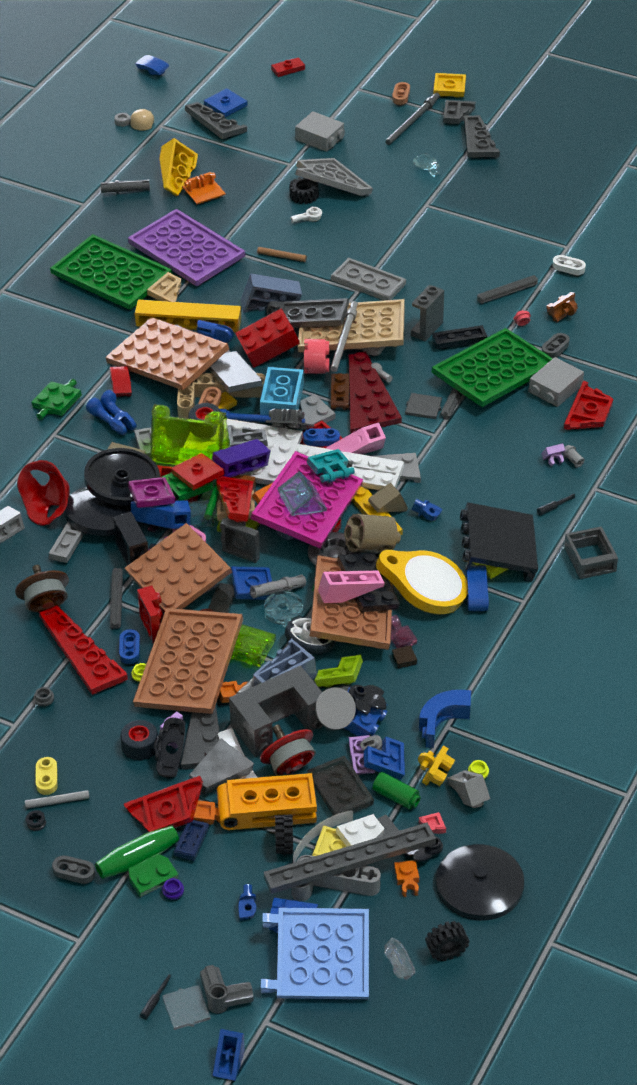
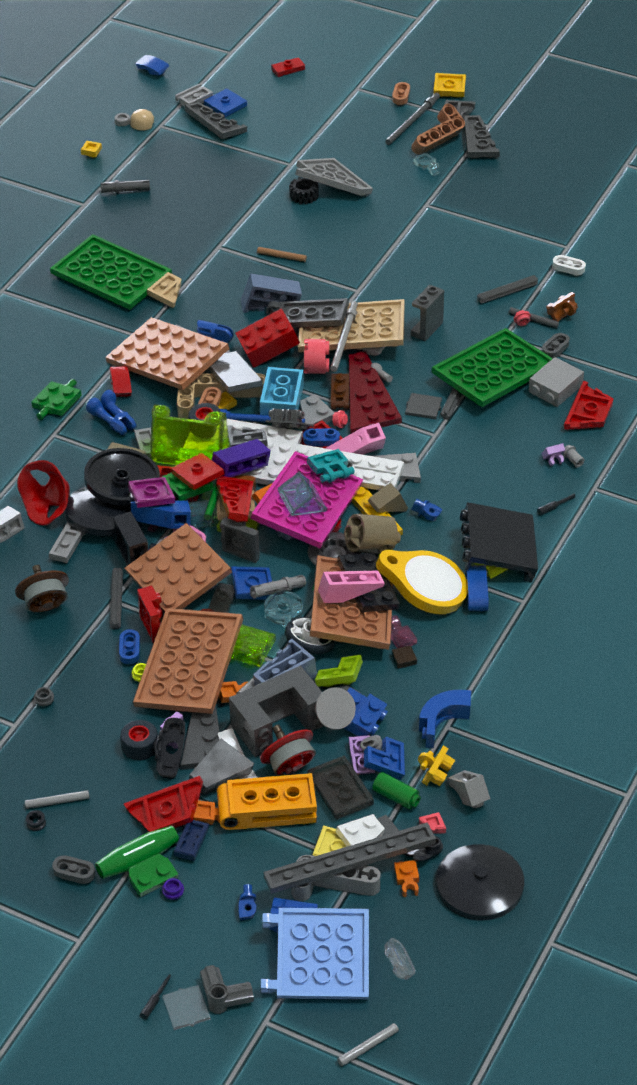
light yellow plate [36,757,58,795] -> none
red wing [39,605,128,695] -> none
medium lavender plate [128,209,245,286] -> none
yellow brick [135,300,241,333] -> none
yellow wedge [160,138,198,196] -> none
orange hinge [182,172,226,204] -> none
blue slope [213,1029,245,1081] -> none
black tyre [275,815,293,854] -> none
white plate [290,207,322,223] -> none
white sticker [293,811,353,863] -> none
light grey brick [295,111,345,152] -> none
light grey tile [331,258,406,301] -> none
black plate [349,685,387,715] -> none
black tyre [425,921,470,961] -> none
black plate [432,325,487,349] -> none
neon yellow plate [468,760,489,779] -> none
dark grey window [564,526,618,579] -> none
none -> yellow plate [81,141,102,157]
none -> light grey plate [175,84,213,106]
none -> coral plate [333,410,348,428]
none -> light grey bar [337,1023,399,1066]
none -> nougat beam [411,104,465,155]
none -> dark grey bar [509,307,559,328]

